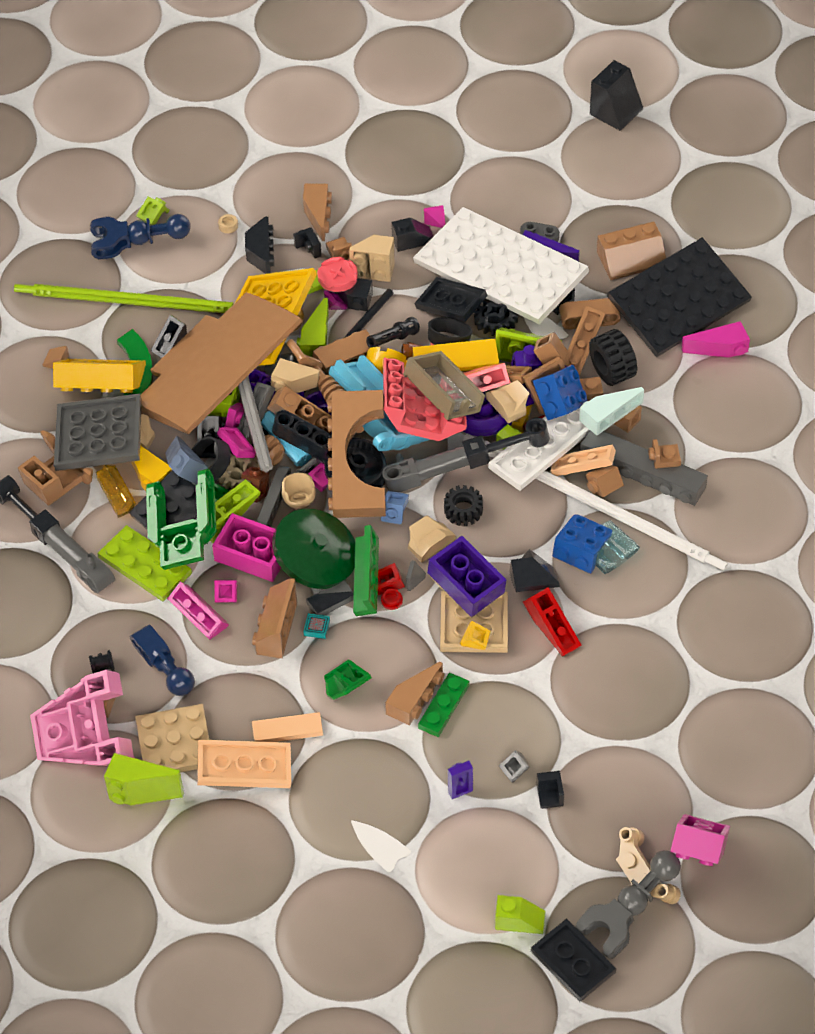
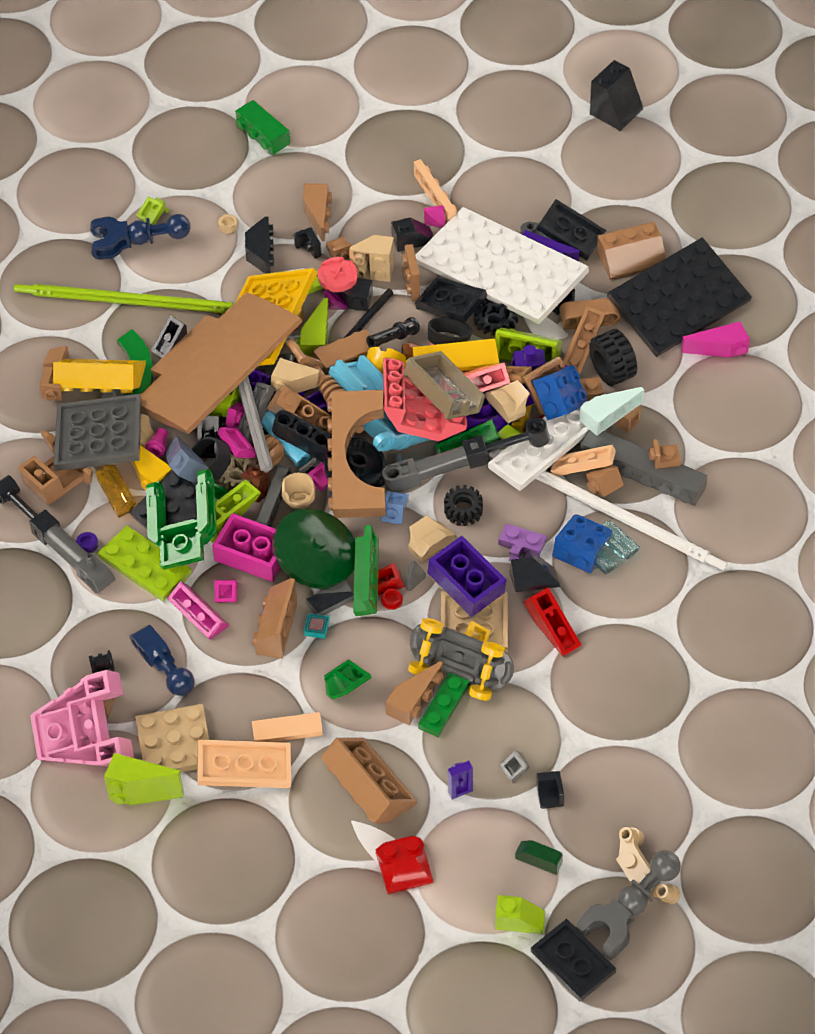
medium nougat brick [533,332,568,365] -> none
brick [670,814,730,866] -> none
none -> medium nougat bracket [39,367,63,400]
none -> dark purple tile [76,532,99,553]
none -> dark pink cone [145,428,168,458]
none -> green brick [235,100,290,155]
none -> medium nougat slope [321,738,417,823]
none -> red slope [375,836,434,894]
none -> medium nougat plate [402,244,420,302]
none -> dark grey piece [408,618,514,701]
none -> light nougat plate [414,159,457,223]
none -> green plate [434,419,501,454]
none -> medium lavender plate [498,523,547,561]
none -> dark green piece [515,840,563,875]
none -> black plate [536,199,606,261]

